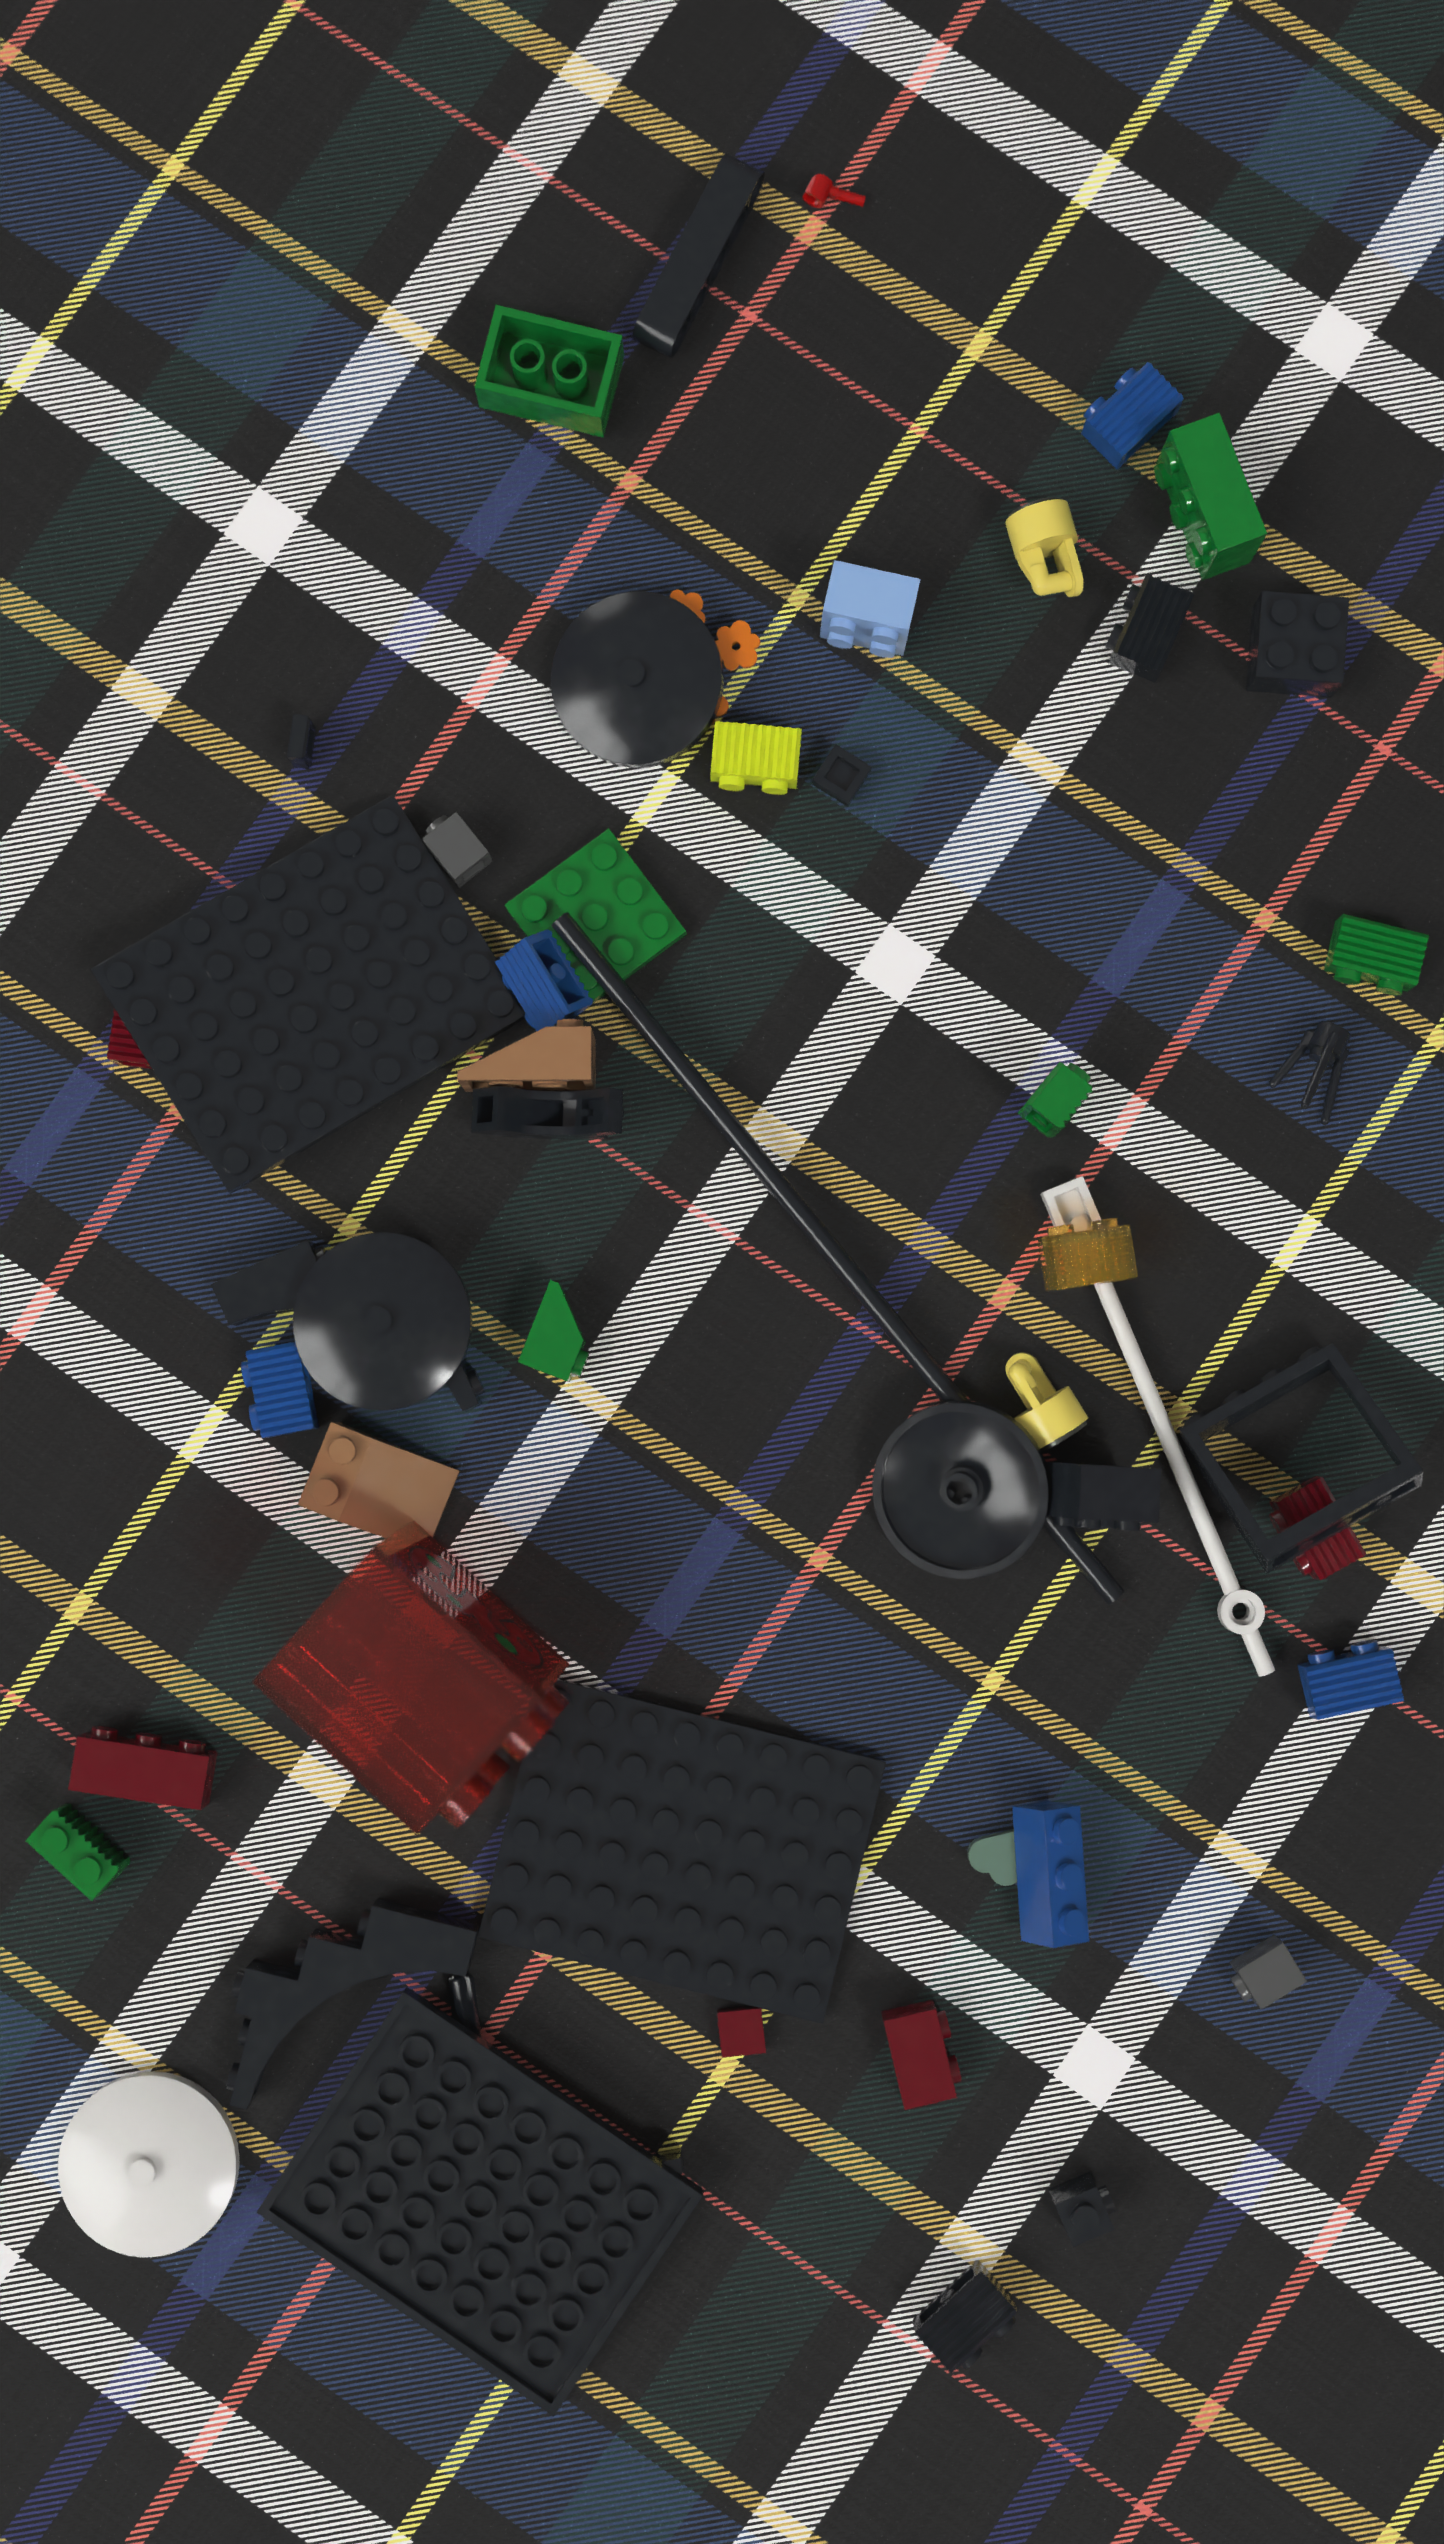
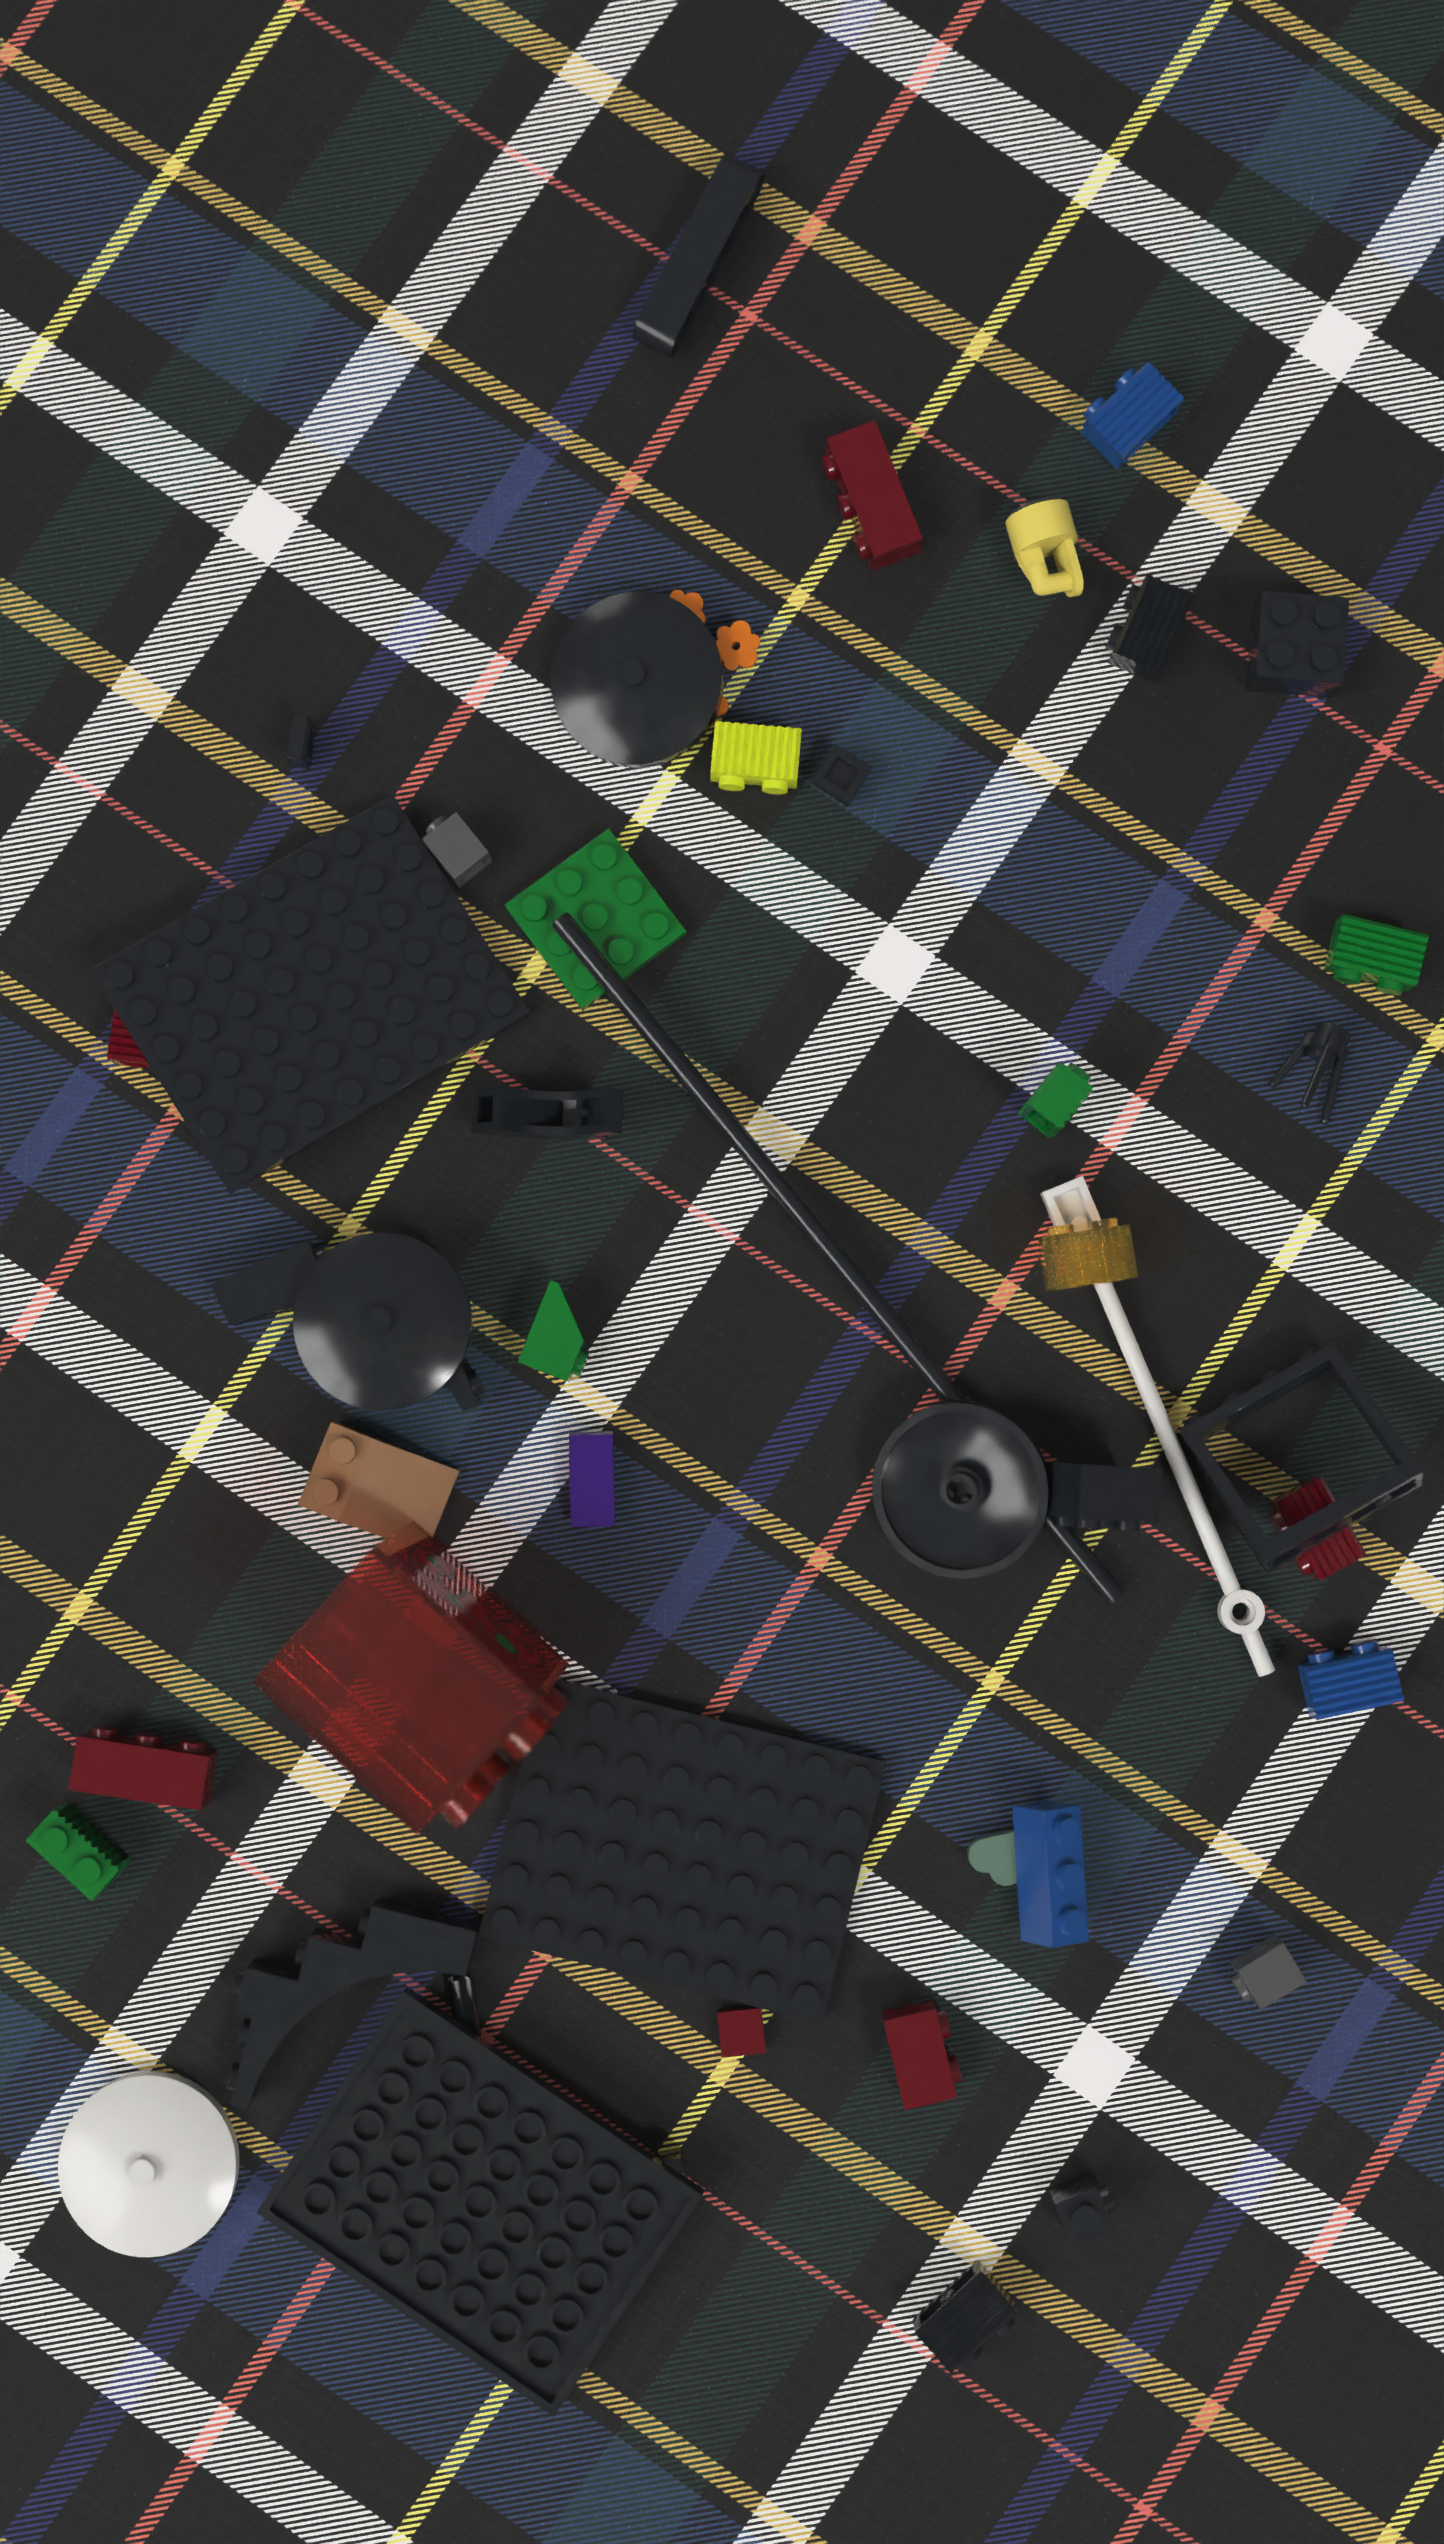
blue brick [241,1342,319,1438] -> none
medium nougat slope [457,1019,596,1092] -> none
green brick [474,305,624,437] -> none
blue brick [495,929,593,1031] -> none
red hand [803,174,866,208] -> none
light blue brick [820,560,920,658] -> none
light yellow piece [1006,1352,1088,1452] -> none
green brick [1154,412,1267,580] -> none
none -> dark purple slope [569,1431,616,1527]
none -> dark red brick [821,420,923,571]

